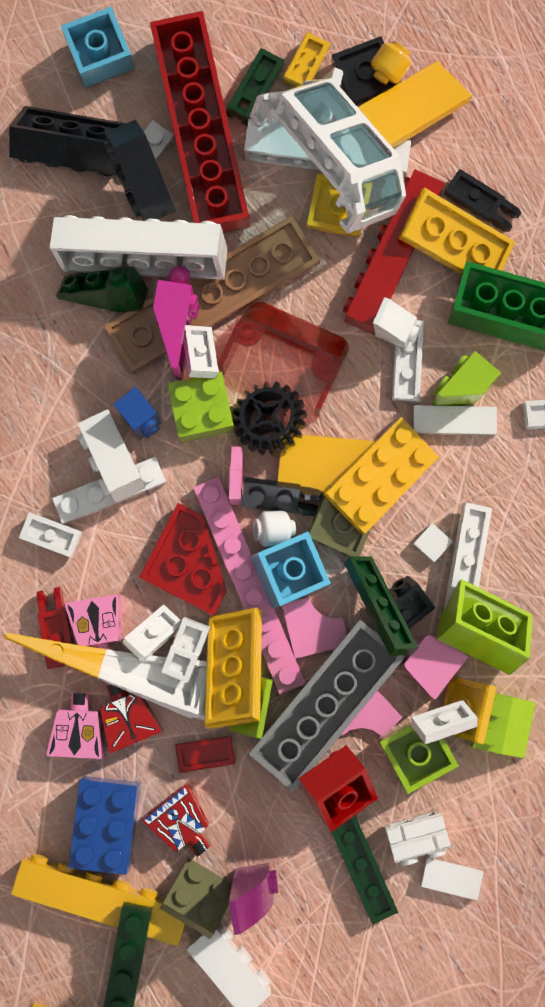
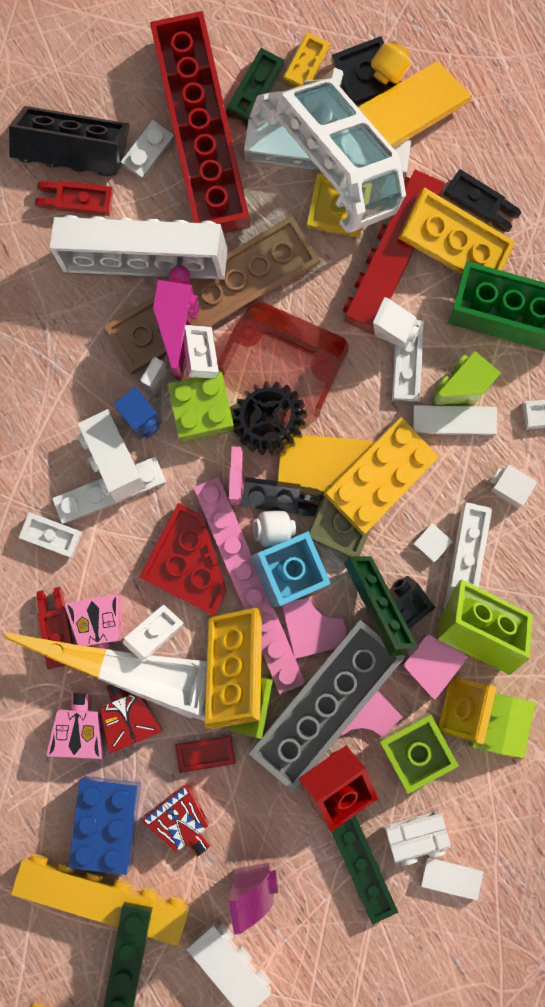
dark green slope [56,266,149,313] -> none
medium azure brick [61,7,135,88] -> none
black brick [104,120,176,221] -> none
olive plate [160,858,232,939] -> none
white slope [161,617,211,683] -> none
white plate [411,700,478,744] -> none
none -> red hinge [35,180,113,216]
none -> white tile [141,357,168,397]
none -> white brick [490,464,538,509]

